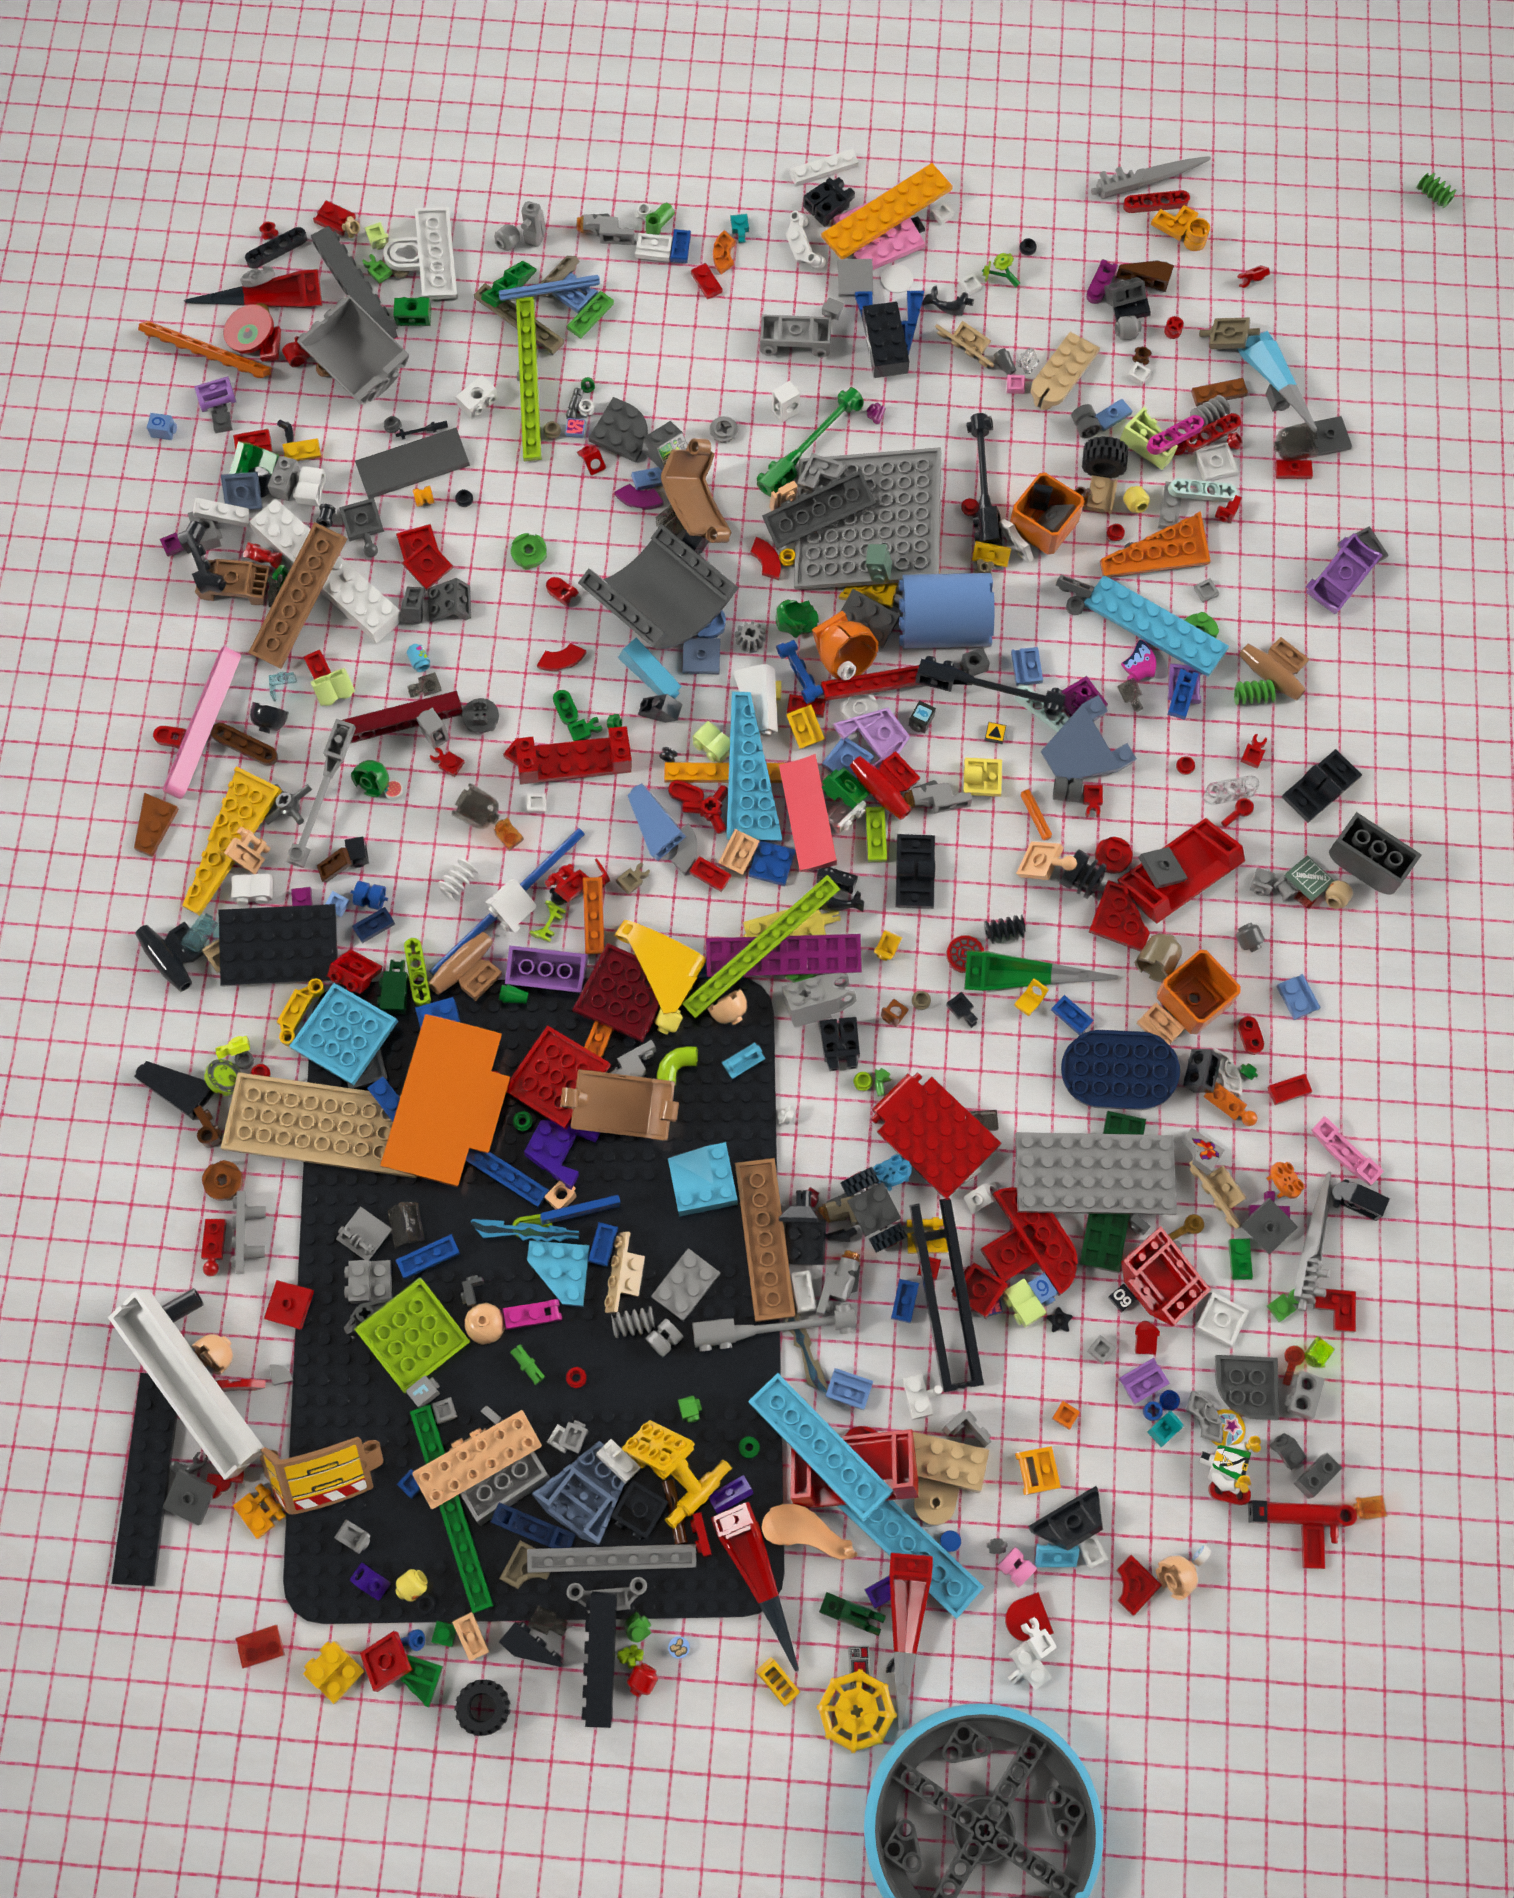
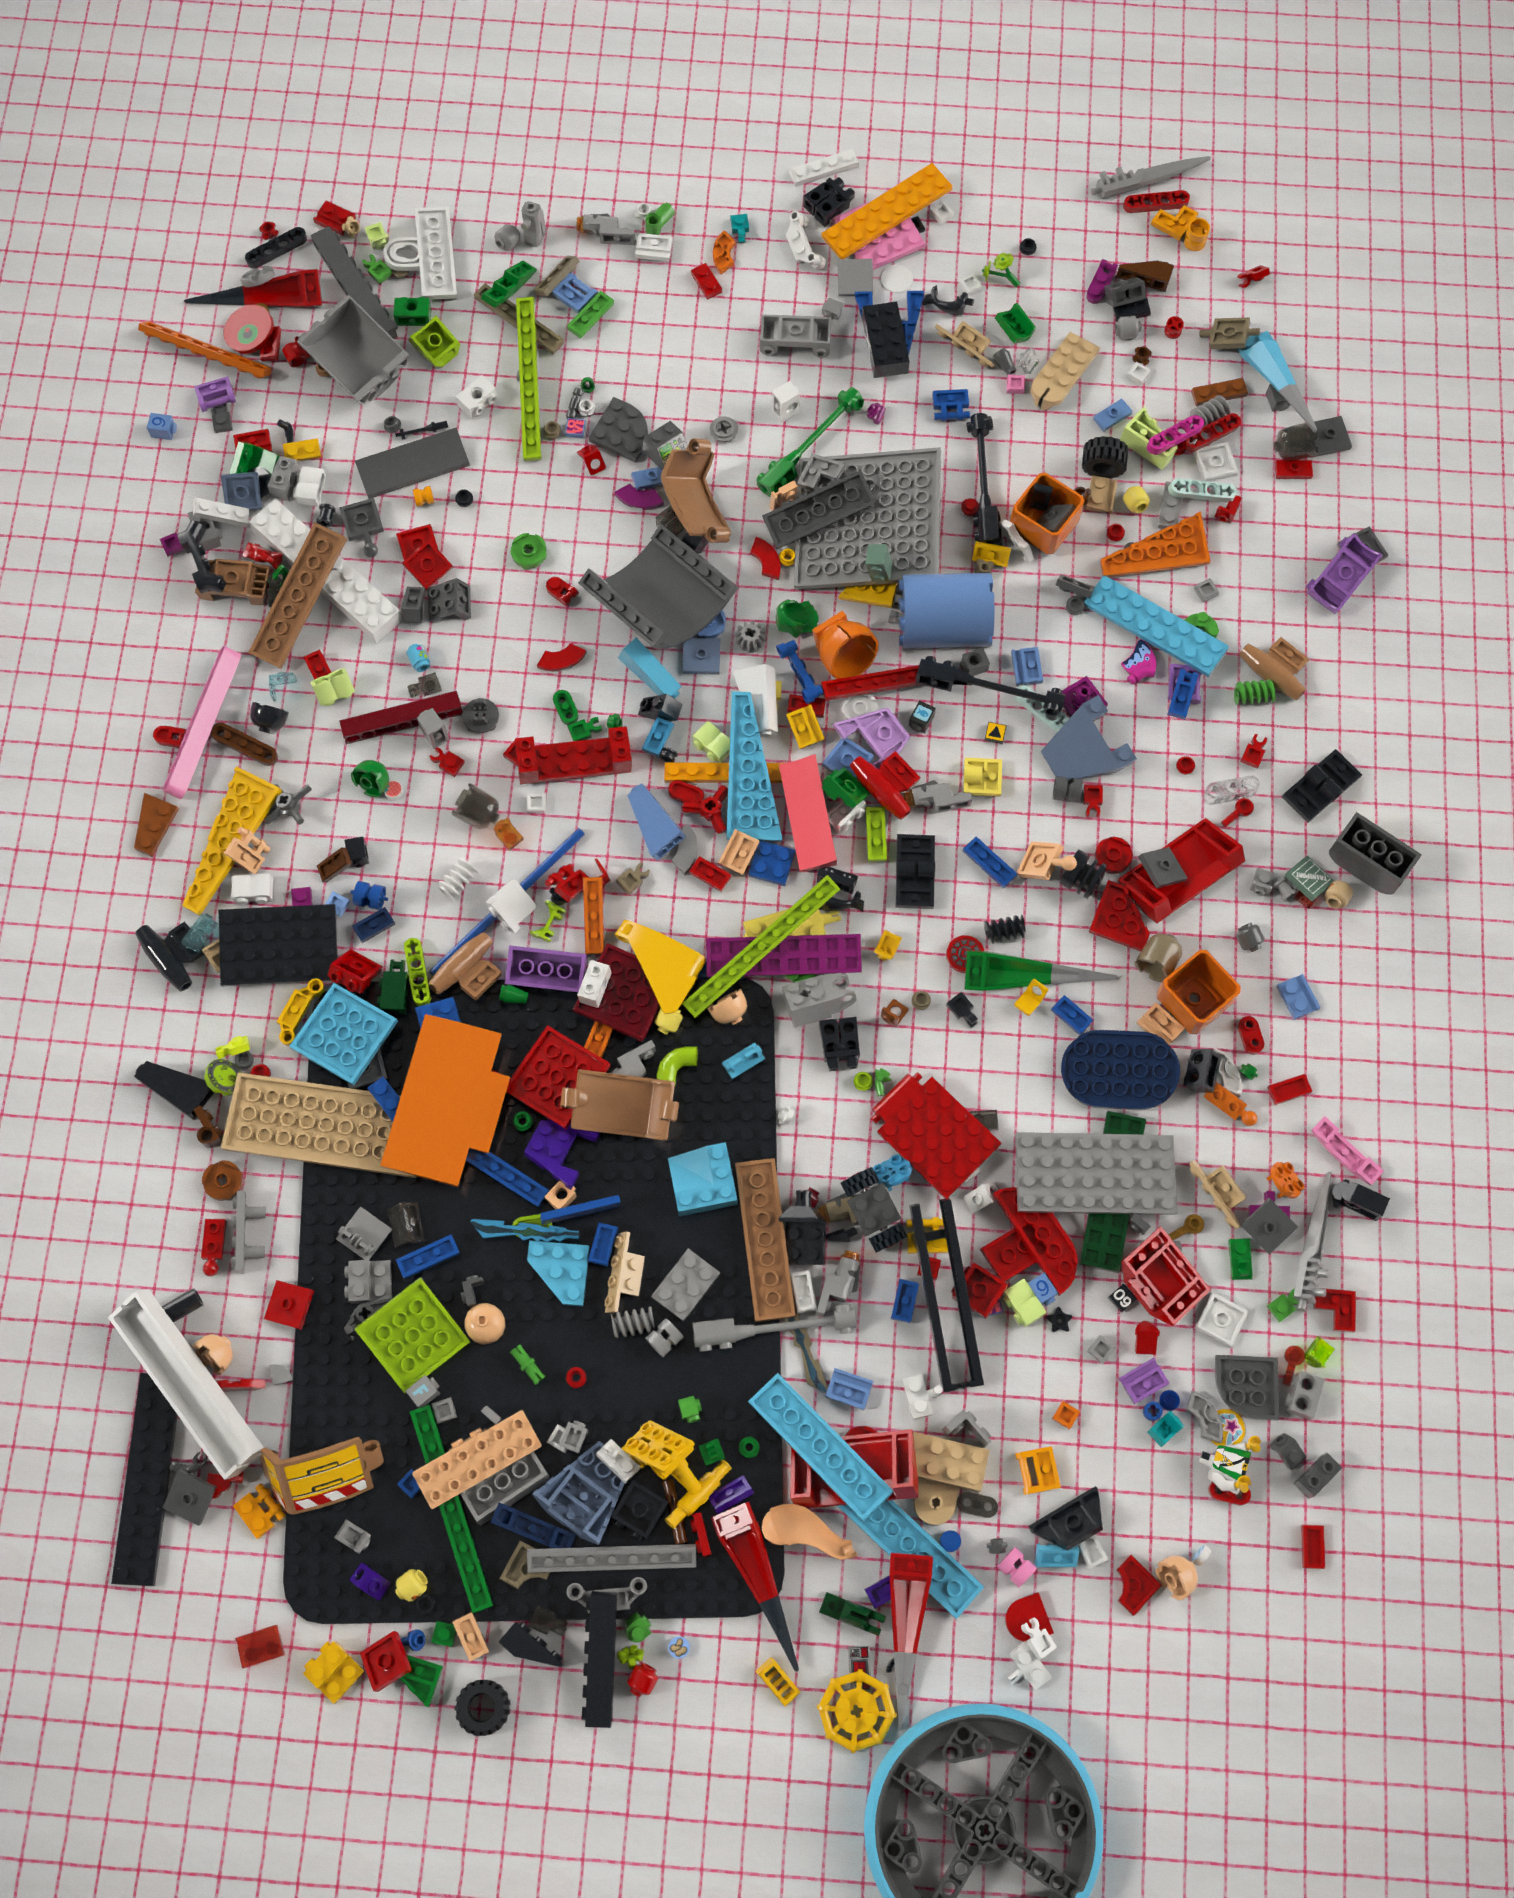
light grey bar [286,719,356,868] -> none
medium blue axle [499,275,600,301] -> none
dark pink plate [503,1299,562,1330] -> none
blue plate [670,229,691,263] -> none
white tile [837,661,856,680] -> none
dark grey plate [840,589,901,648] -> none
orange axle [1020,789,1052,841] -> none
dark grey wheel [1071,404,1102,439] -> none
clear smoke plate [1117,678,1144,712] -> none
light grey tile [1182,1128,1225,1175] -> none
red plate [1227,432,1243,450] -> none
red piece [1248,1500,1357,1544] -> none
clear orange bracket [1353,1495,1388,1521] -> none
bright green piece [1416,173,1457,208] -> none
none -> lime slope [408,316,460,367]
none -> white brick [577,960,612,1008]
none -> dark azure plate [642,717,674,758]
none -> green tile [699,1438,725,1466]
none -> blue plate [932,389,970,422]
none -> clear smoke plate [956,1492,998,1518]
none -> blue plate [963,837,1017,889]
none -> green bracket [995,303,1036,344]

